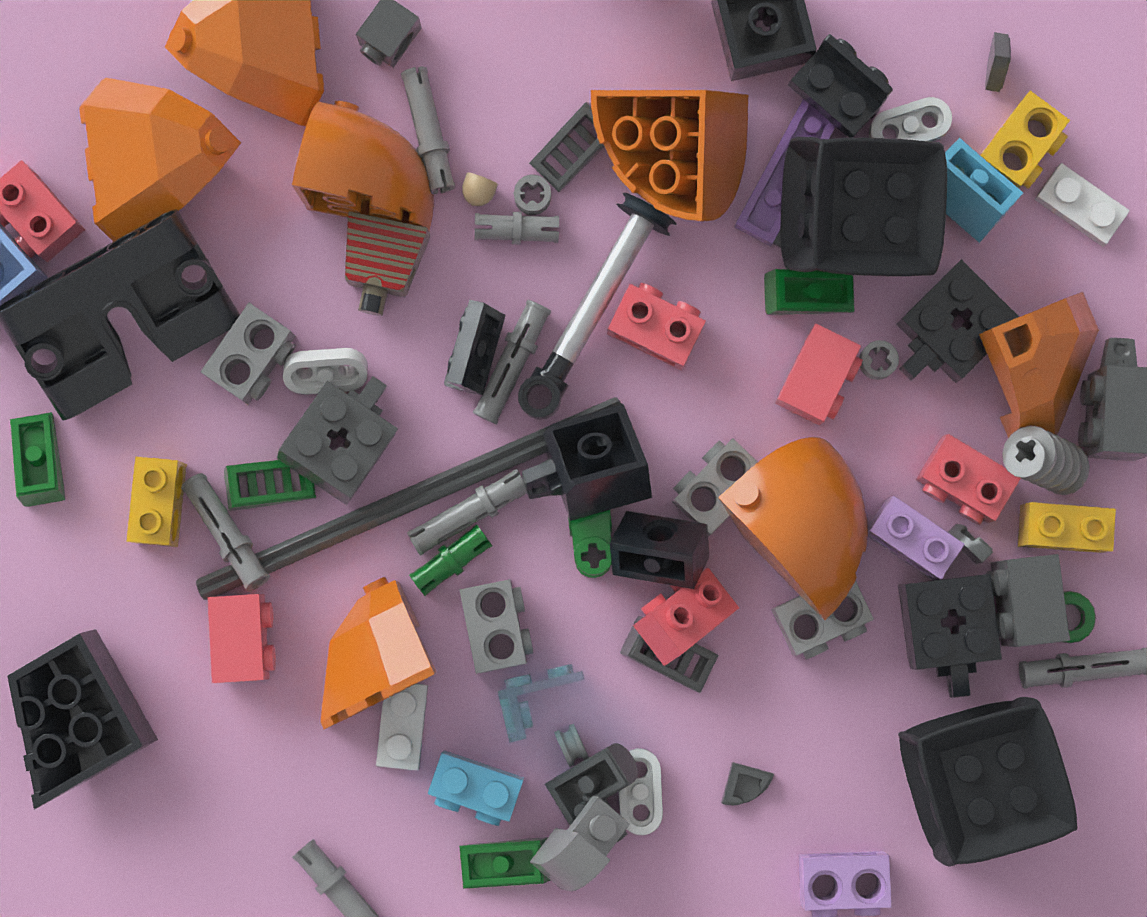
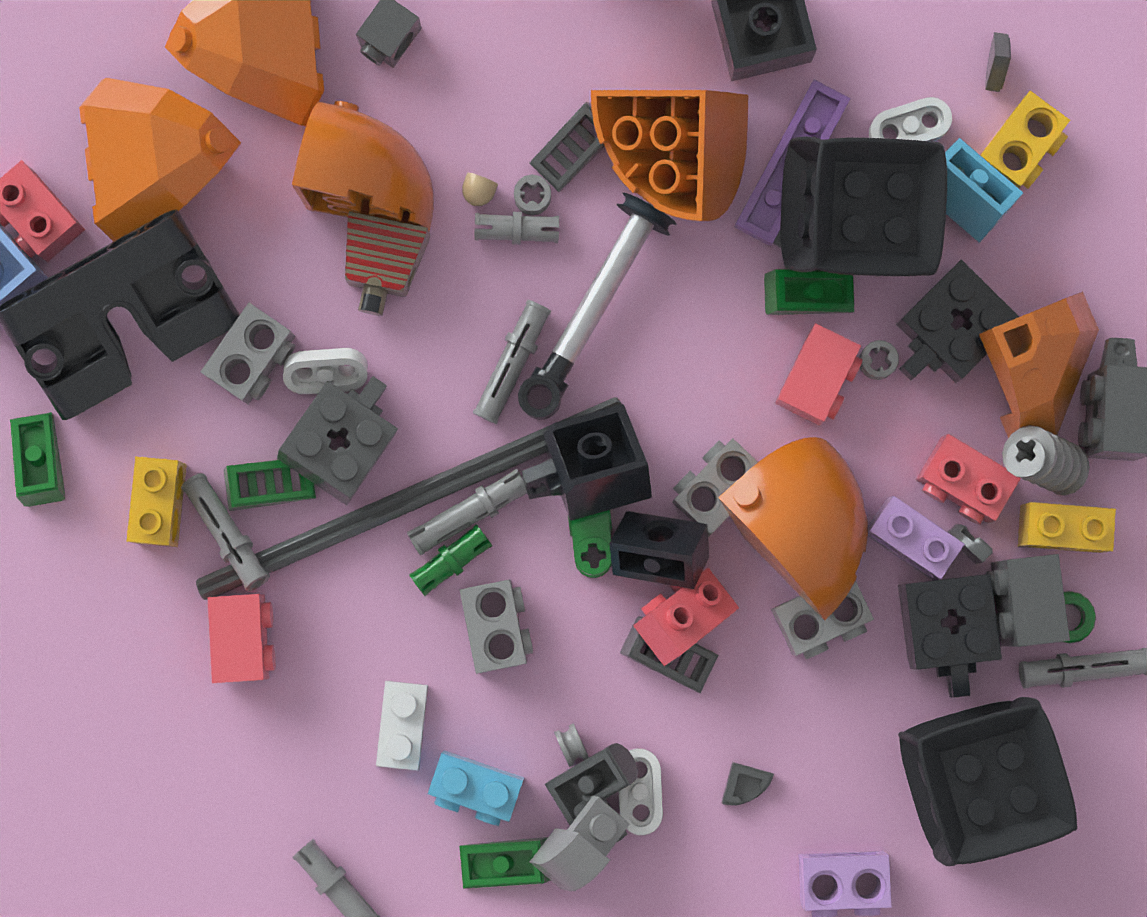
black wedge [7,629,158,810] -> none
orange brick [320,577,437,729] -> none
light grey pin [401,66,456,194] -> none
black bracket [444,300,506,396] -> none
clear light blue bracket [498,664,585,743] -> none
coral brick [607,283,706,371] -> none
black bracket [788,34,893,137] -> none
white plate [1034,163,1130,247] -> none

